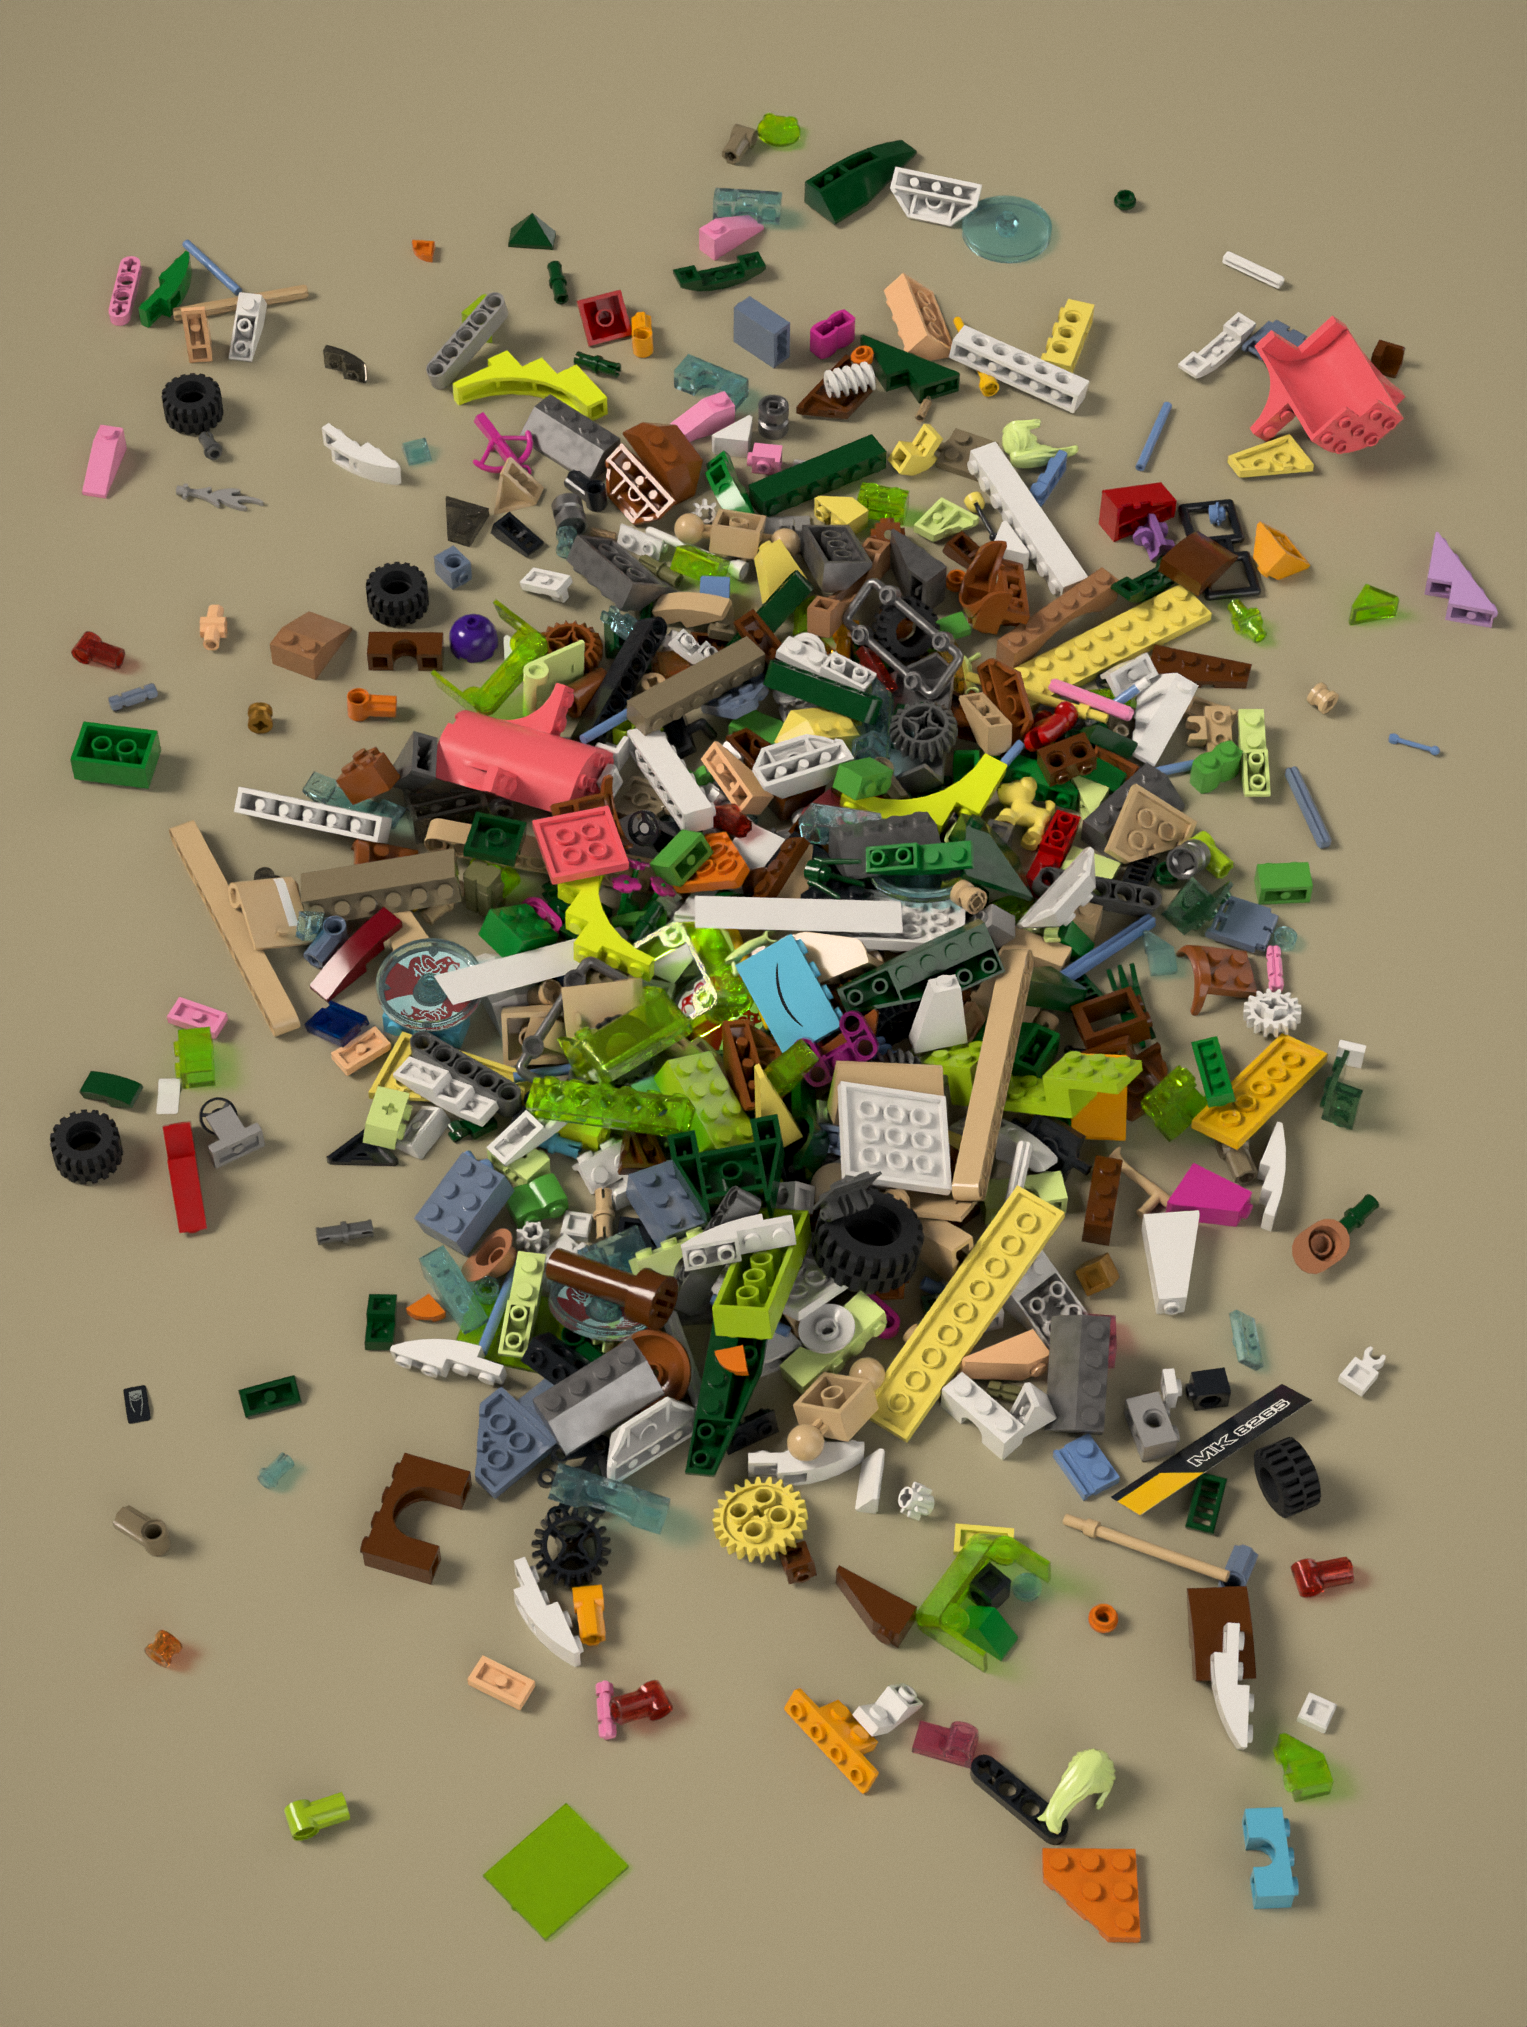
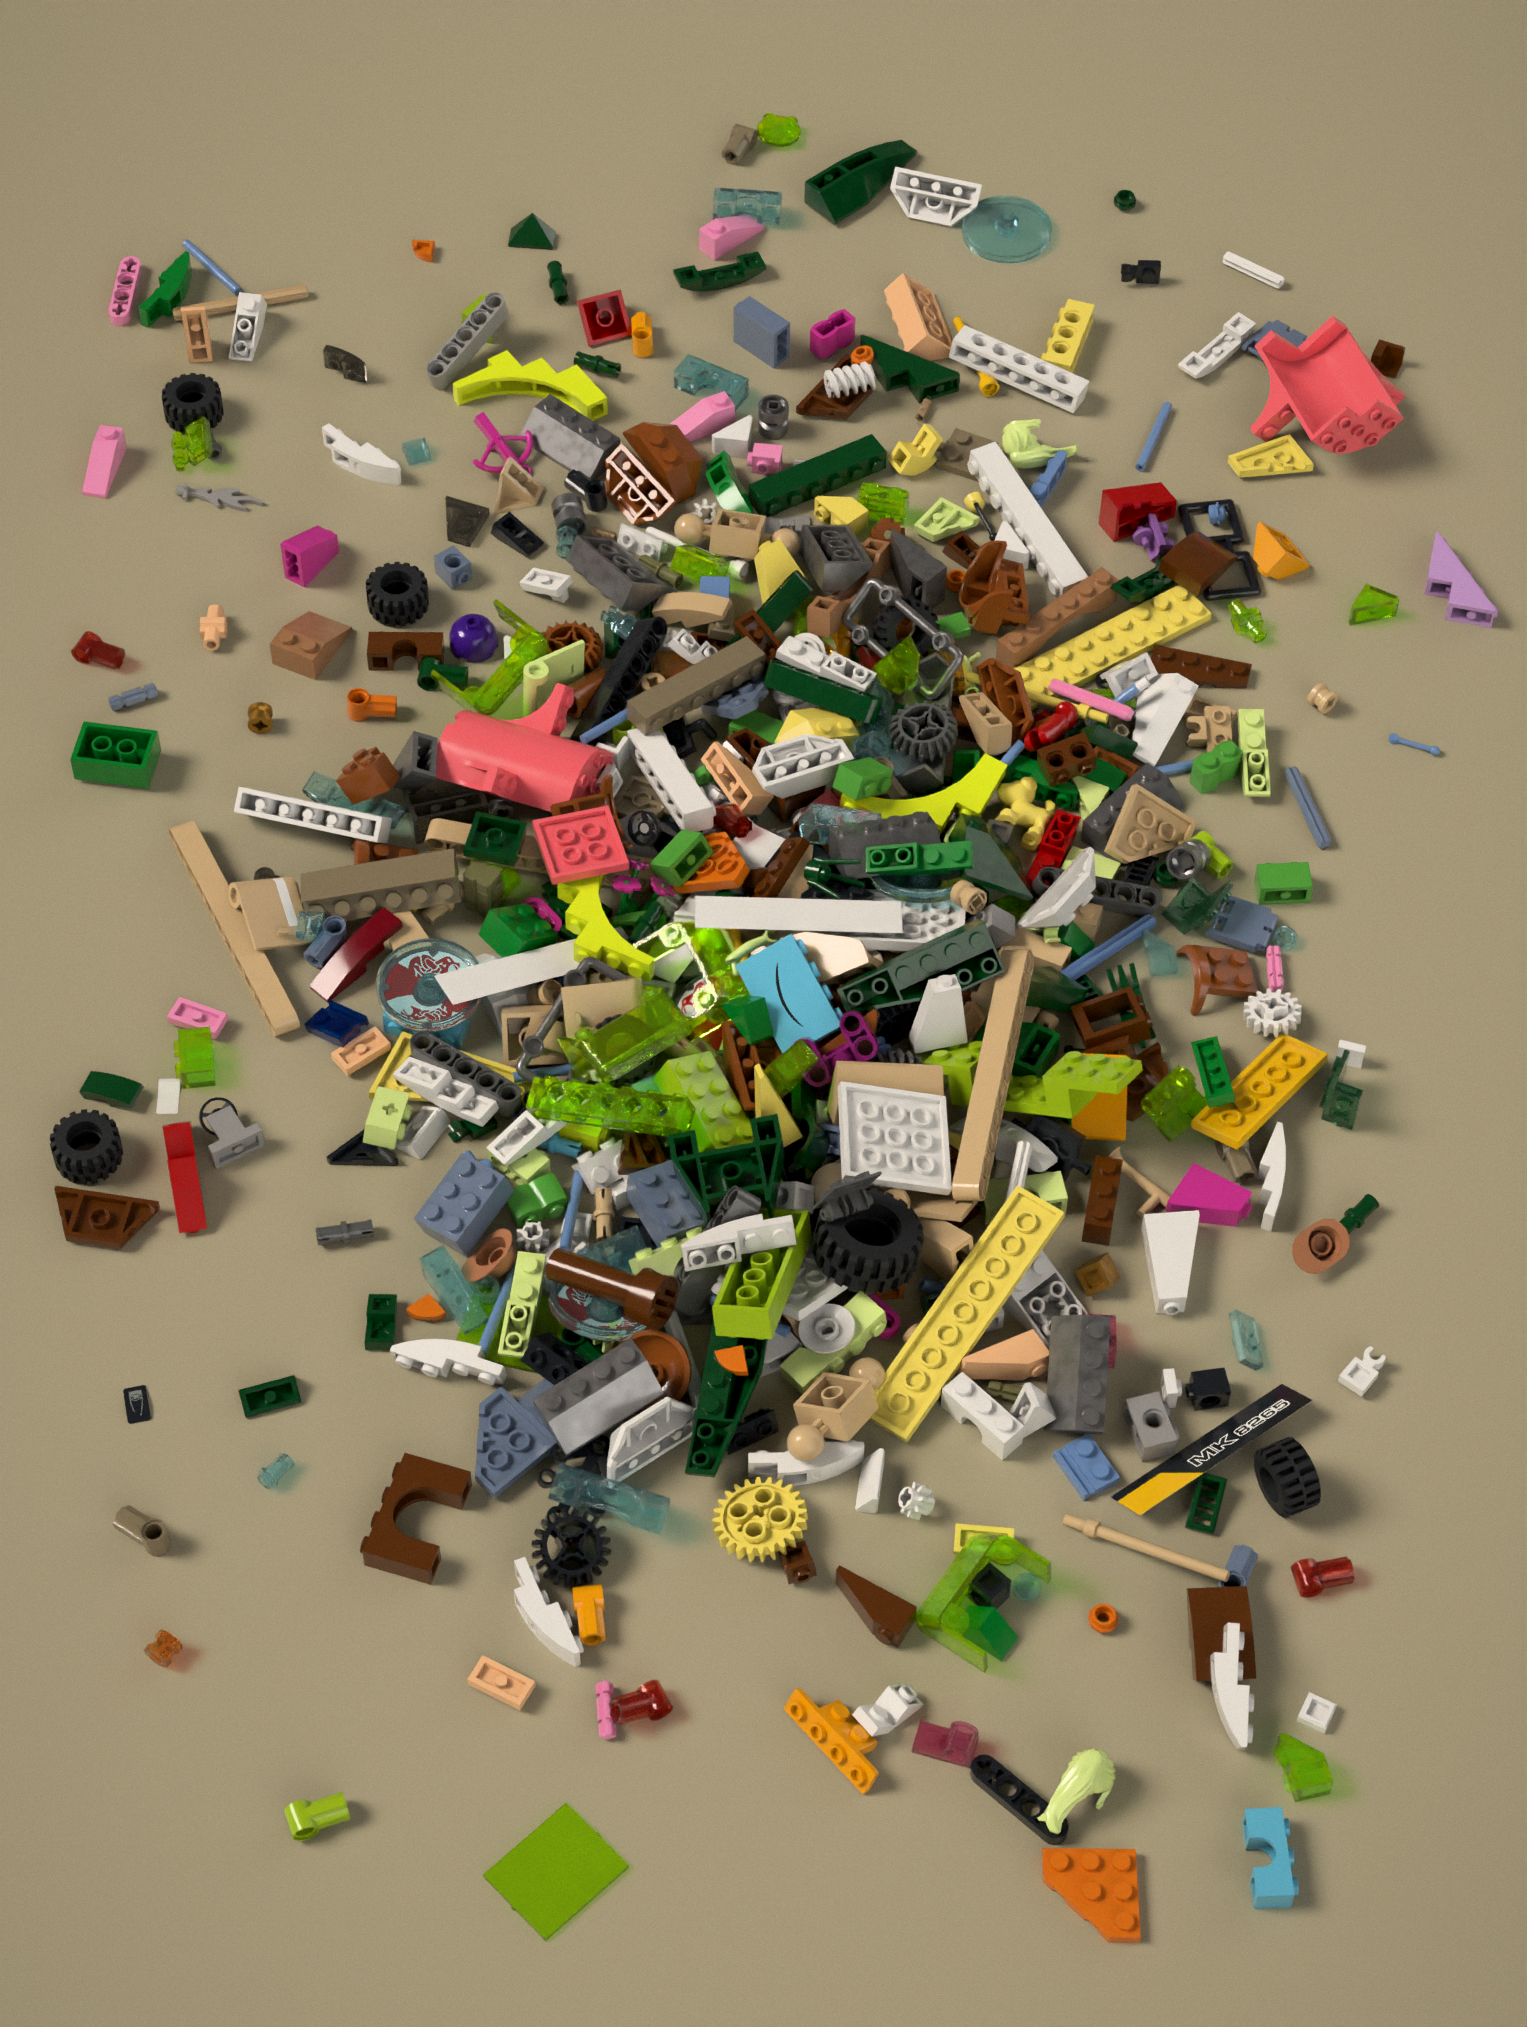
none -> reddish brown wing [54,1186,160,1249]
none -> clear neon green plate [171,417,212,472]
none -> dark pink slope [280,525,339,588]
none -> dark green piece [417,657,469,691]
none -> medium blue bar [559,1170,583,1251]
none -> green slope [722,995,774,1045]
none -> clear neon green slope [872,636,921,695]
none -> black plate [1121,260,1161,284]

